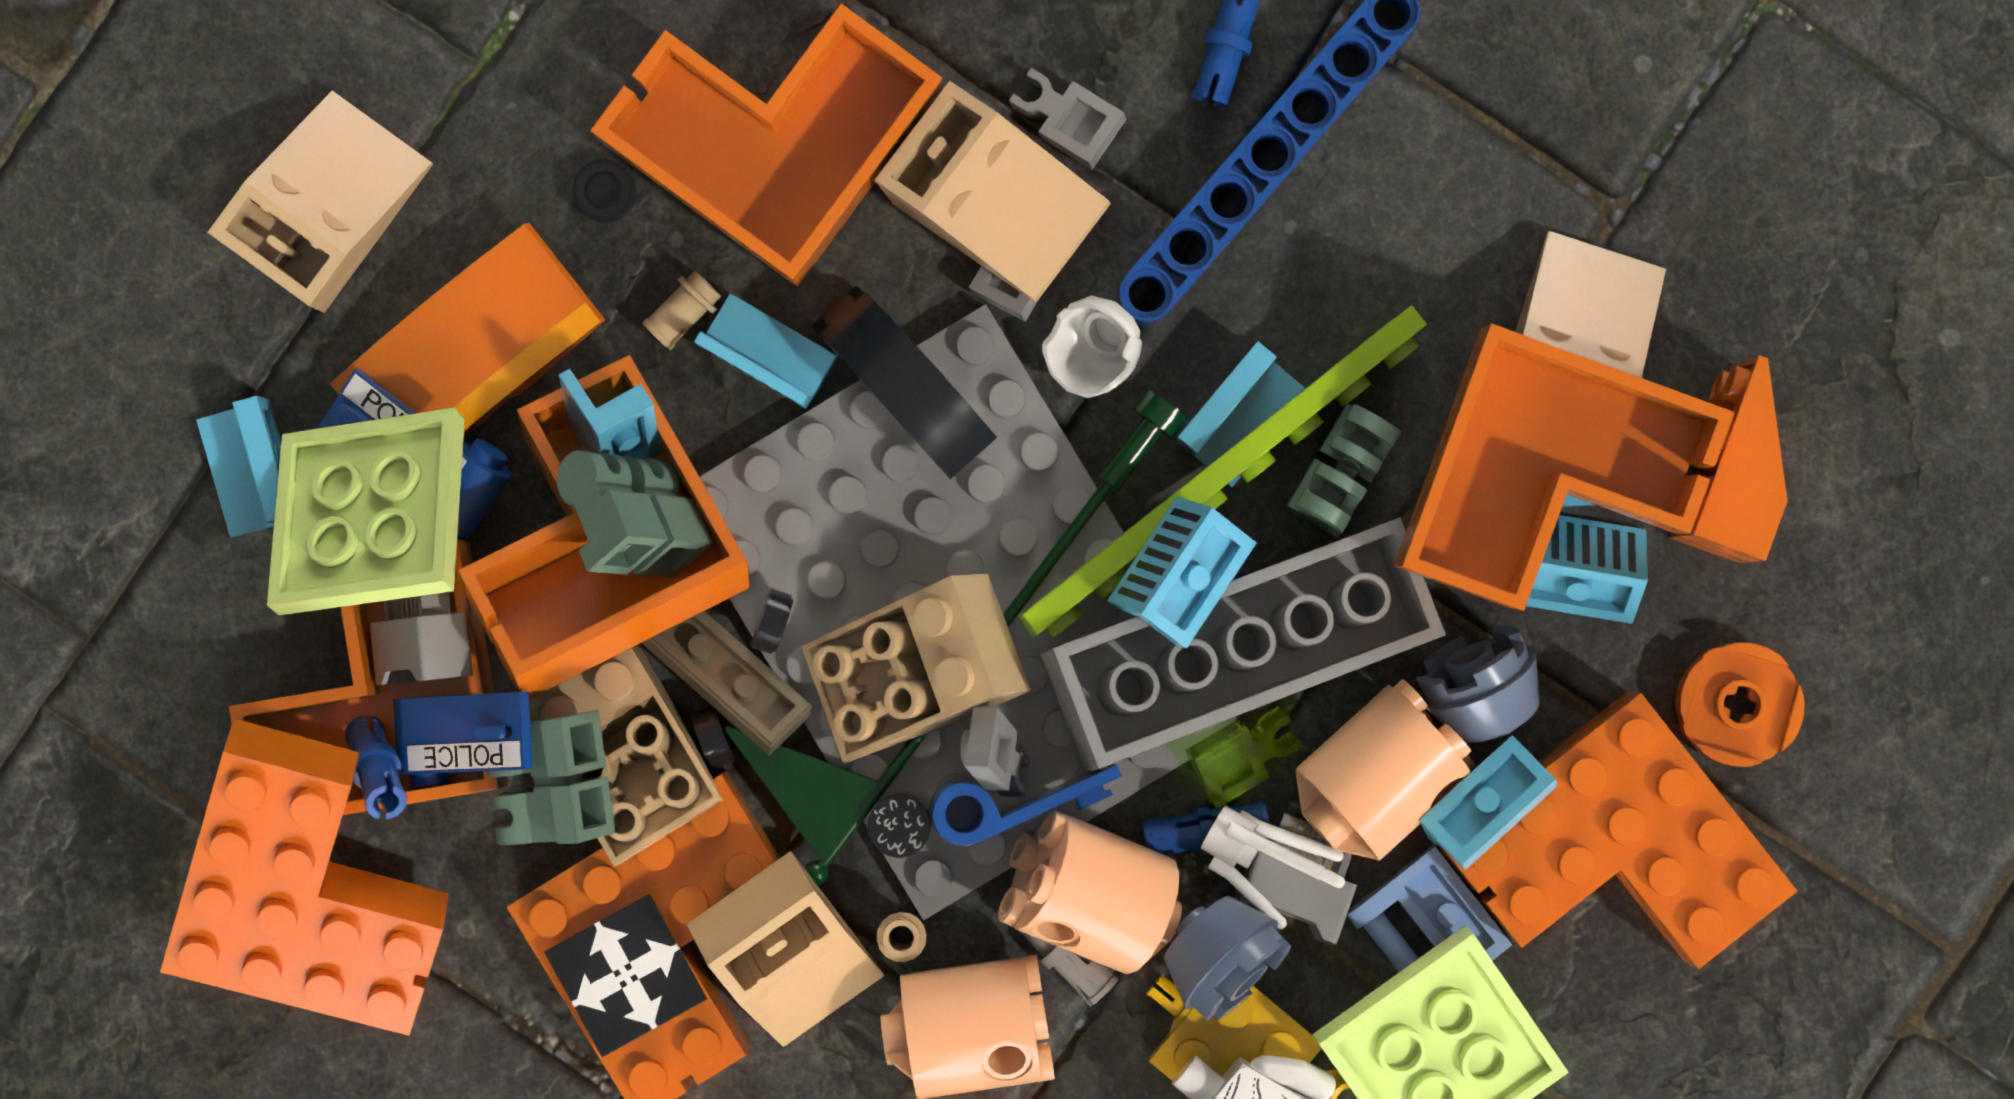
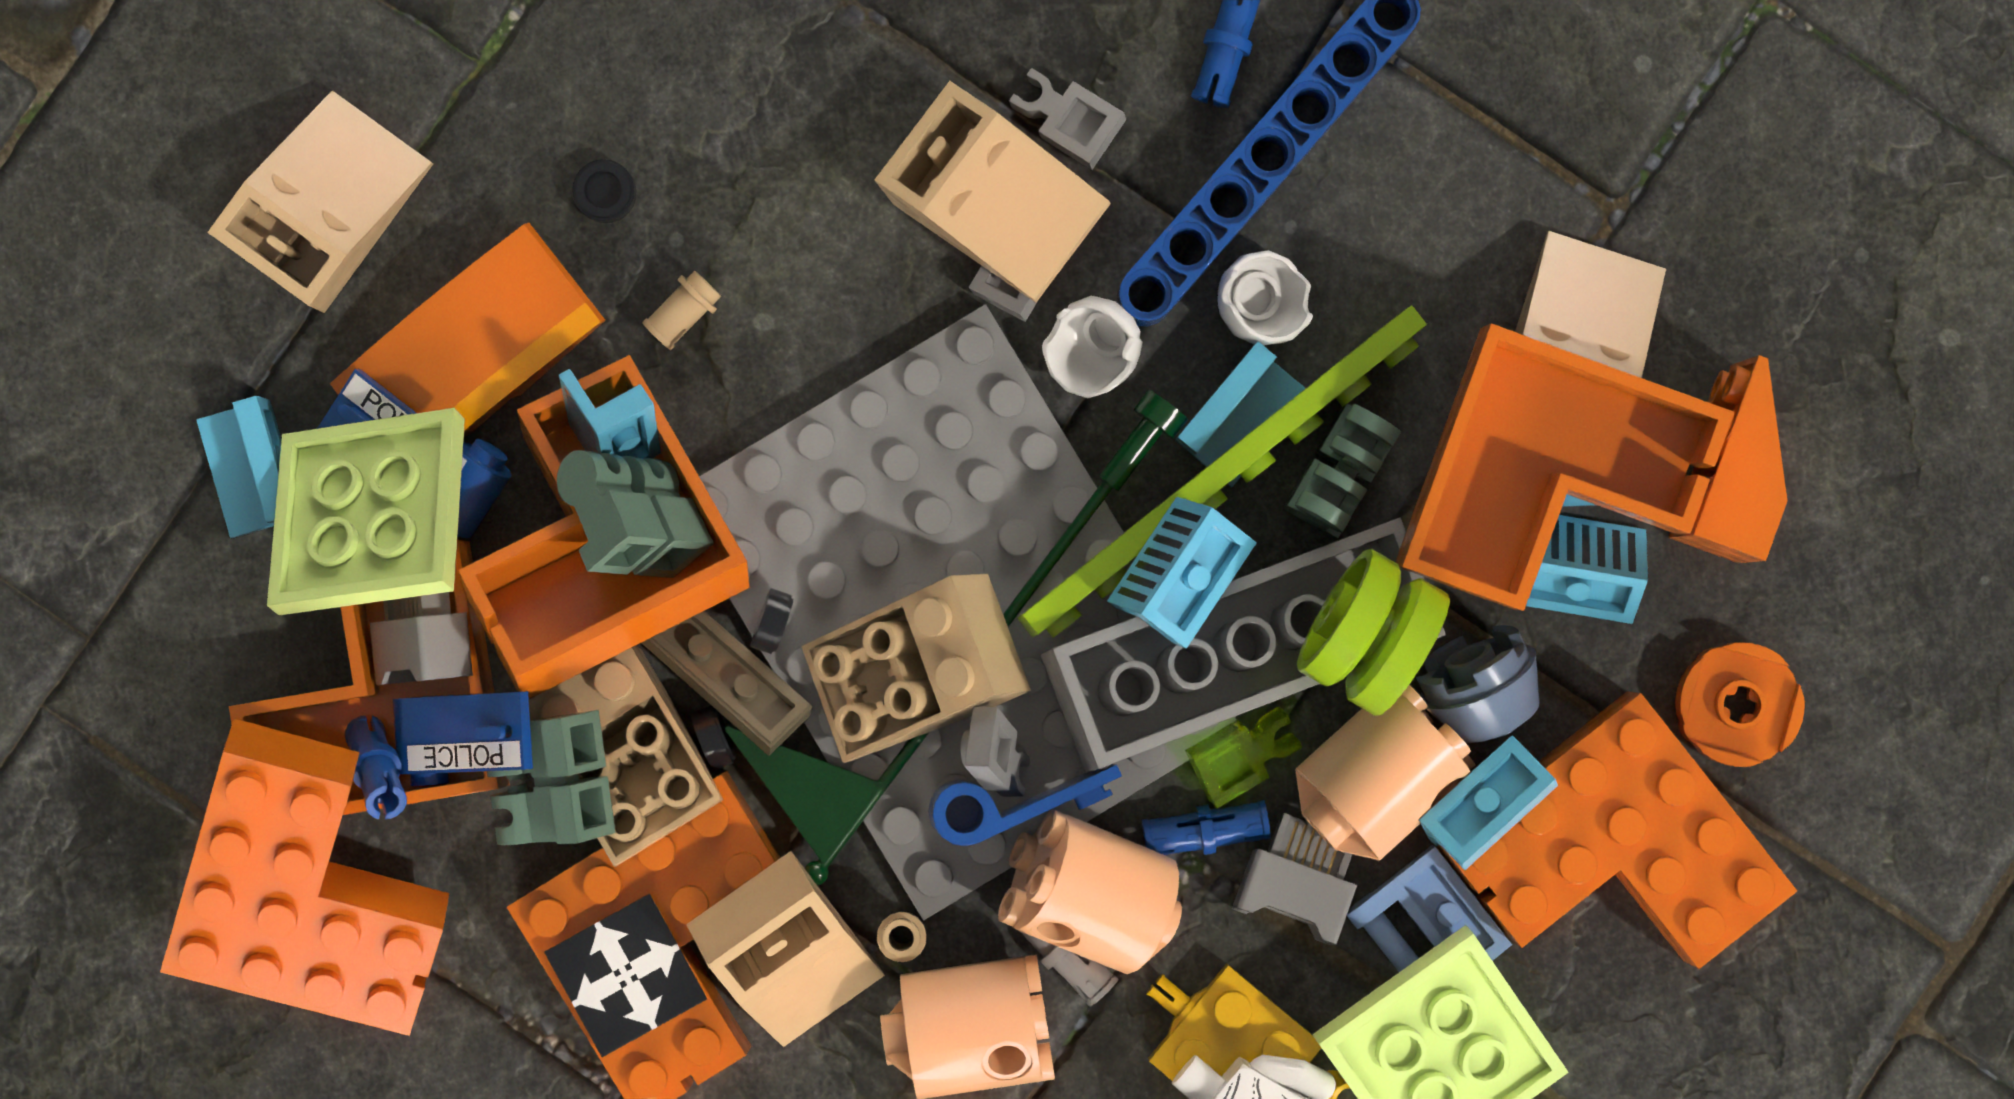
orange piece [590,3,944,287] -> none
medium azure panel [694,293,838,410] -> none
black arch [811,285,997,480] -> none
black tile [868,794,931,858] -> none
sand blue cone [1164,896,1291,1021] -> none
white plant [1201,805,1345,929] -> none
none -> white hair [1218,250,1313,345]
none -> lime wheel [1297,548,1450,716]

